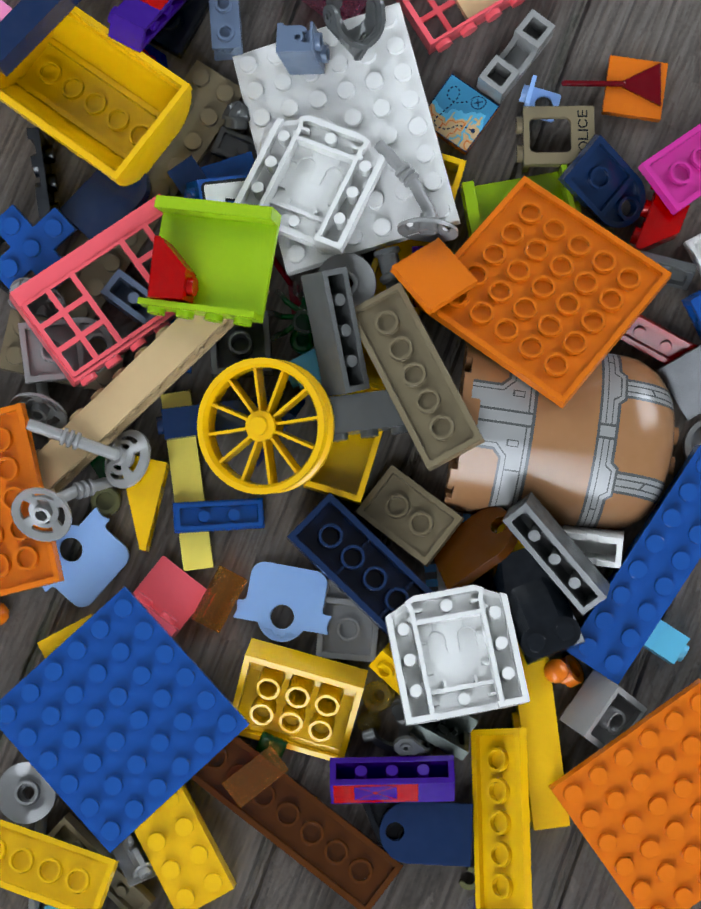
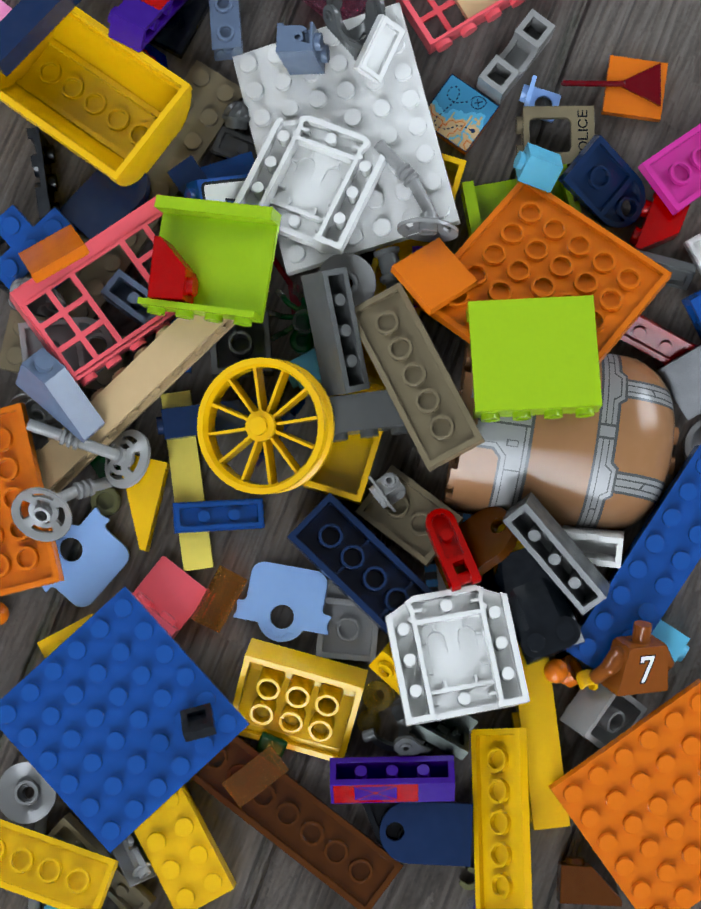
none -> sand blue slope [15,347,105,443]
none -> orange tile [18,224,90,283]
none -> black plate [180,703,217,742]
none -> white tile [353,14,406,83]
none -> light grey hinge [368,472,406,513]
none -> red plate [425,508,482,592]
none -> lime panel [466,295,602,423]
none -> medium azure brick [513,142,563,193]
none -> reddish brown slope [556,856,622,907]
none -> dark orange torso [576,620,674,696]

